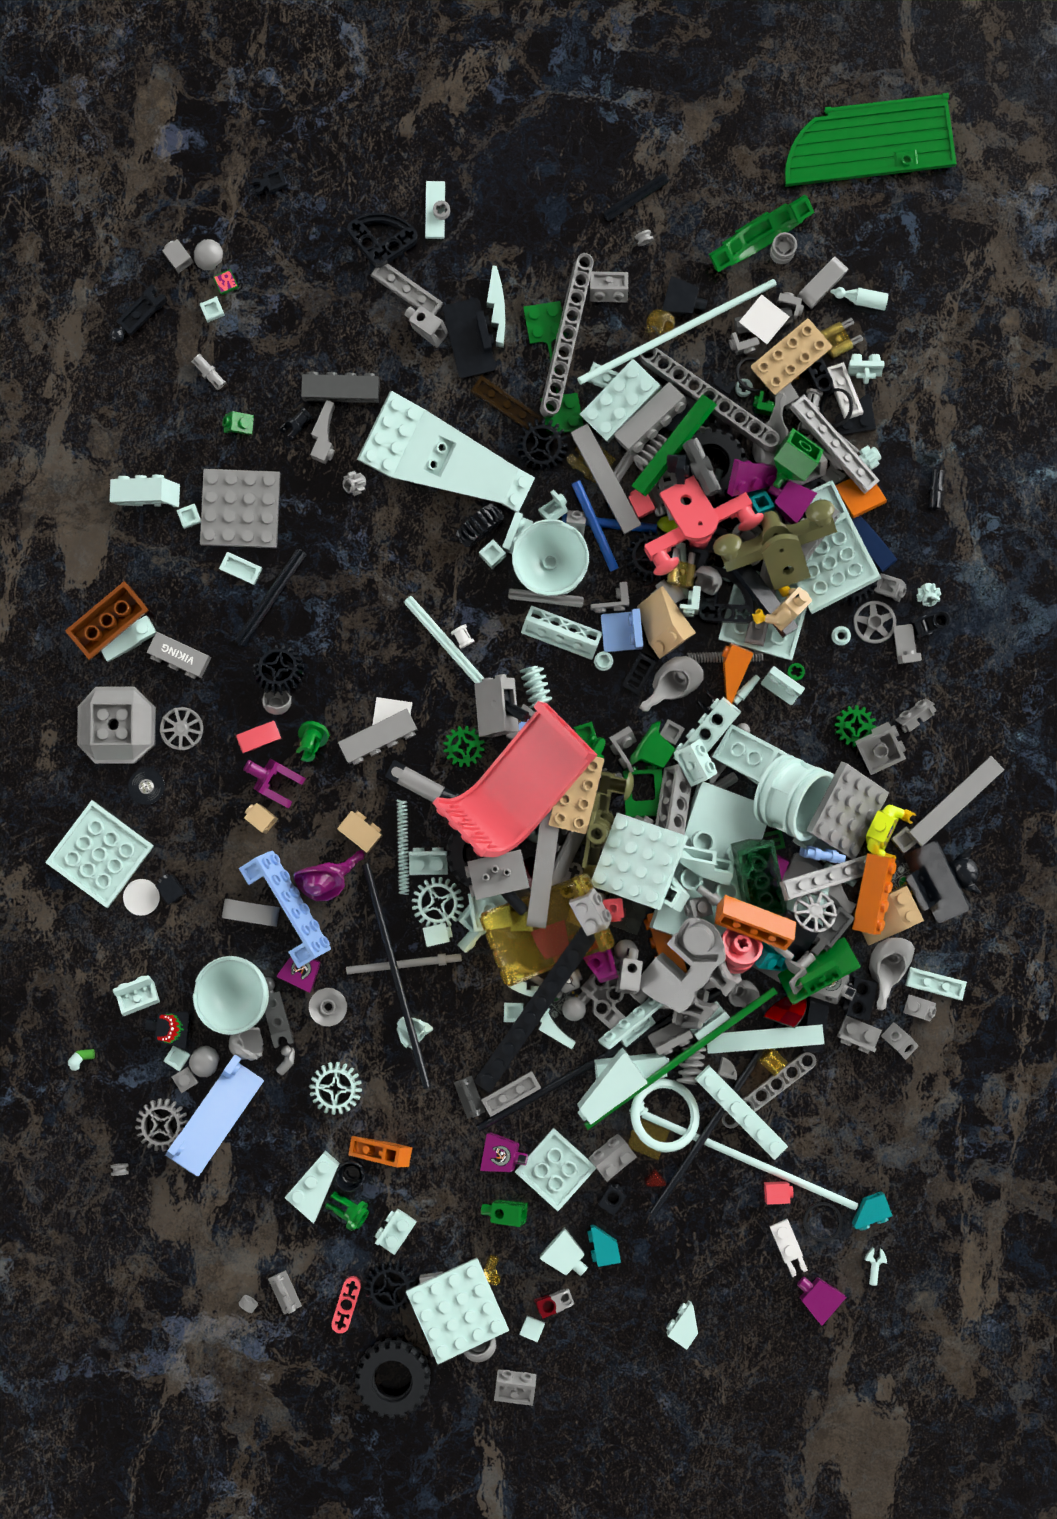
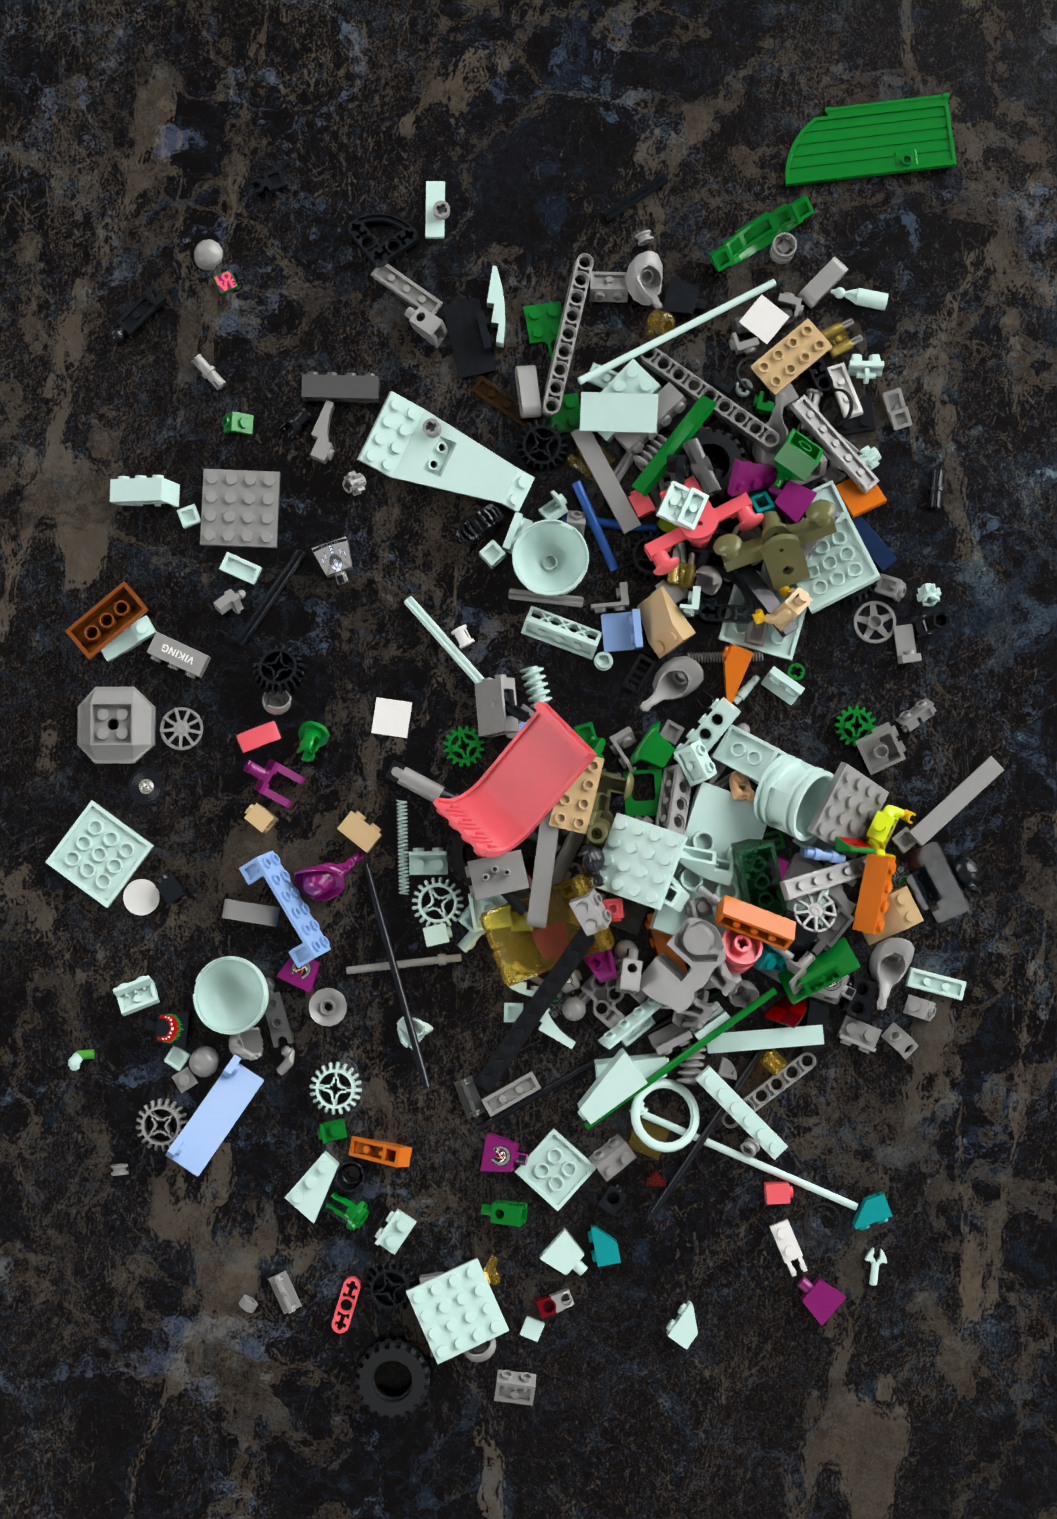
light grey brick [162,239,194,274] -> none
light aqua tile [200,297,225,322] -> none
light grey brick [338,708,418,765] -> none
light aqua plate [831,626,851,645] -> none
none -> light grey piece [213,589,246,615]
none -> light grey torso [312,536,353,585]
none -> green bracket [317,1118,348,1144]
none -> light grey bush [423,418,442,438]
none -> light grey beam [515,365,541,418]
none -> black hair [578,845,605,887]
none -> light aqua tile [580,392,658,433]
none -> light grey hat [626,251,663,309]
none -> light aqua slope [656,480,709,530]
none -> light nougat plate [729,770,755,801]
none -> light grey bush [740,1138,760,1157]
none -> green slope [836,836,876,854]
none -> light grey slope [881,387,913,431]

